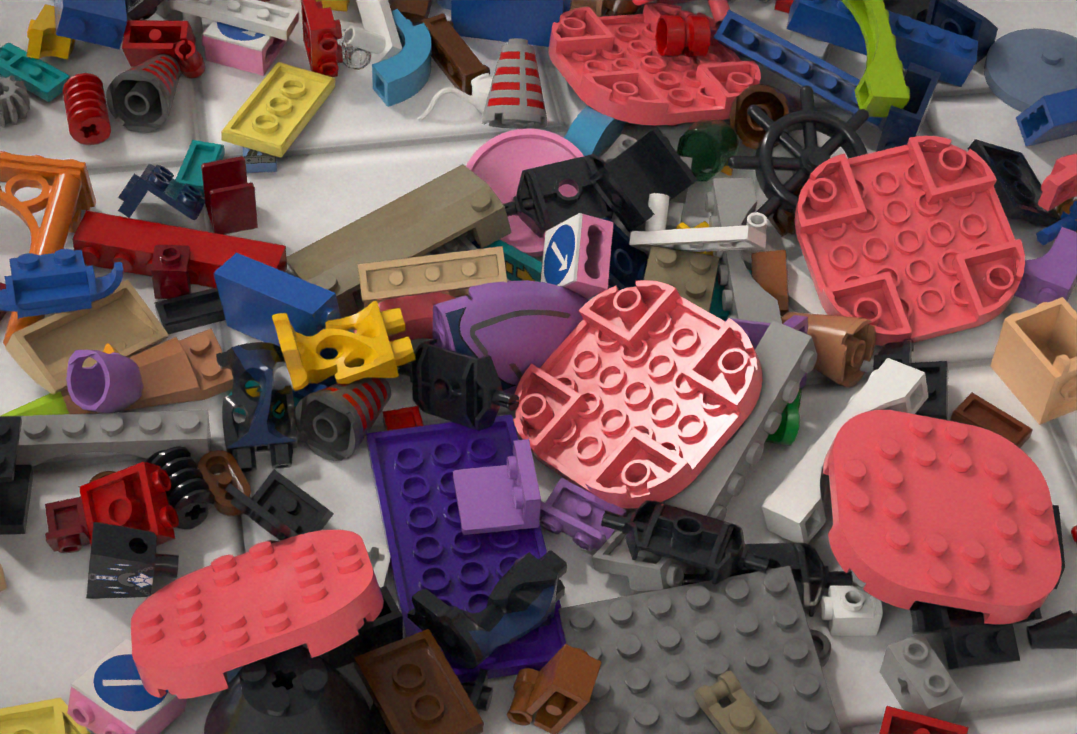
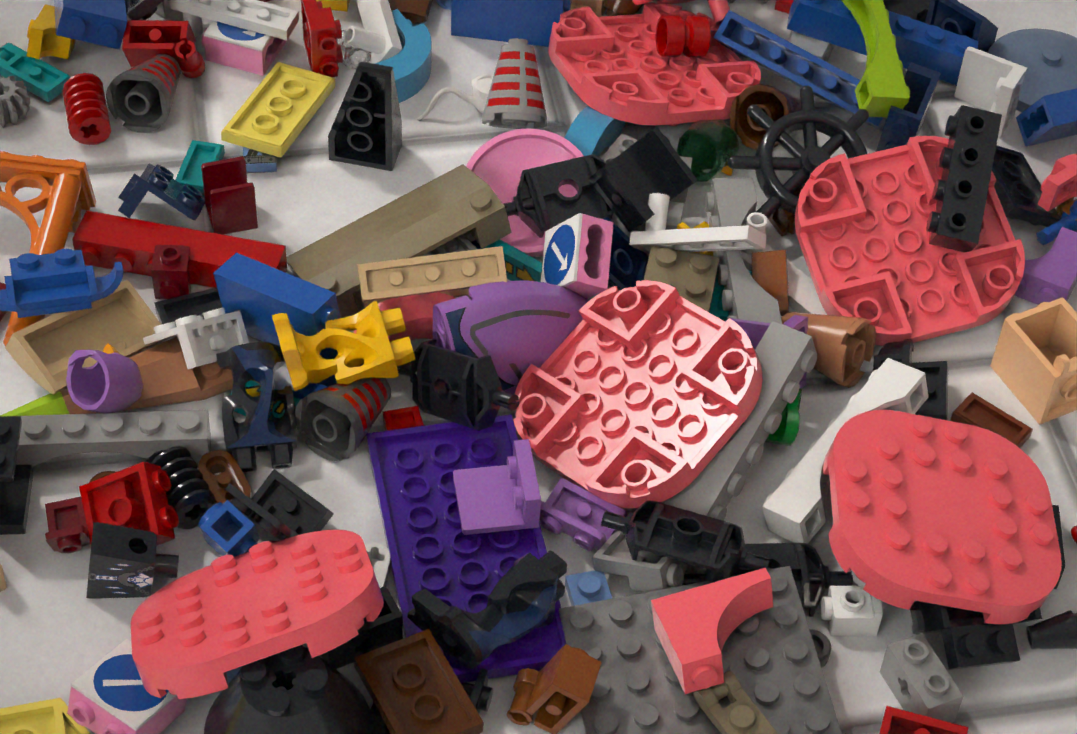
reddish brown container [421,13,490,95] -> none
none -> white bracket [143,308,249,369]
none -> blue brick [198,500,260,557]
none -> black wedge [328,61,402,171]
none -> medium blue plate [565,570,613,606]
none -> coral arch [651,568,773,694]
none -> black brick [926,105,1002,252]
none -> white bracket [954,46,1027,137]

